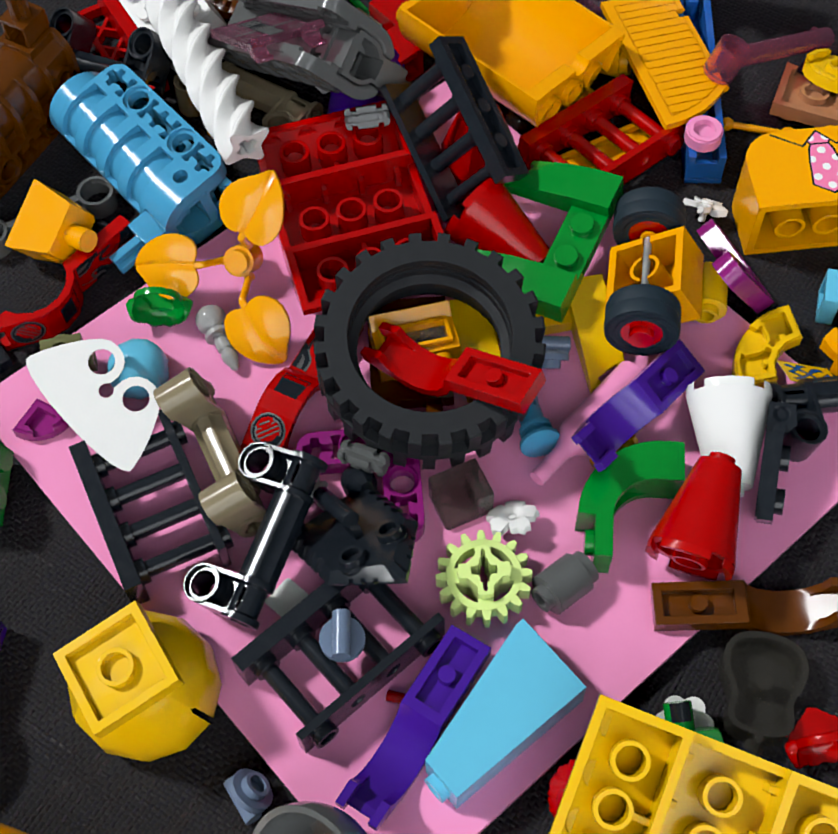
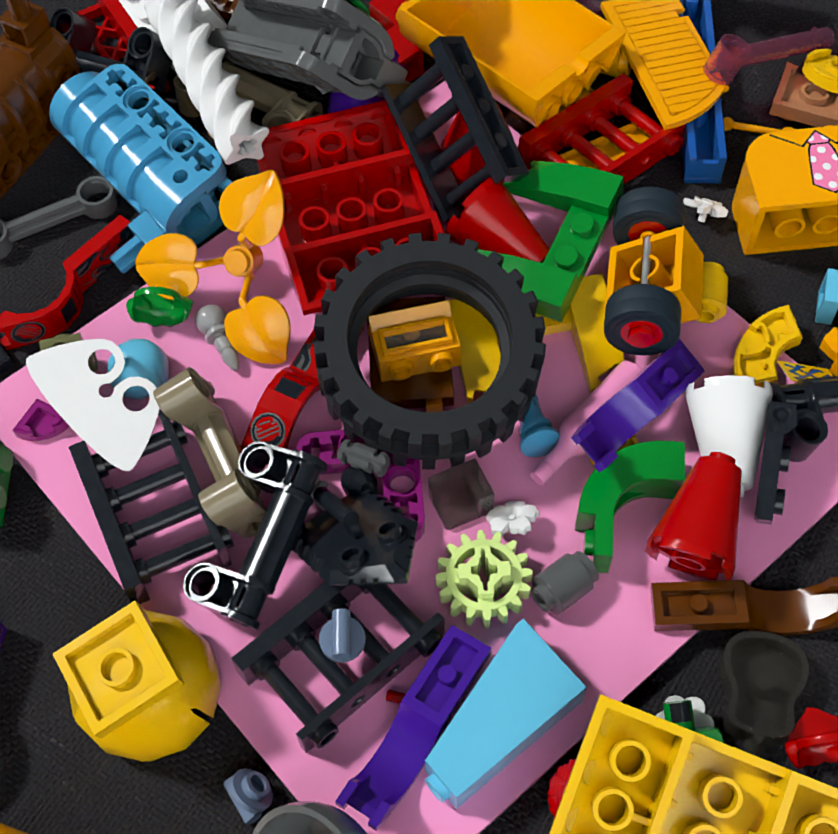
light orange torso [5,179,98,264] -> none
clear pink flag [210,12,327,64] -> none
white sticker [265,578,309,617] -> none
dark grey piece [344,103,390,131] -> none
red piece [360,322,547,415] -> none
sand blue plate [542,336,571,369] -> none
bright pink tile [684,115,724,153] -> none
magenta beam [696,218,775,314] -> none

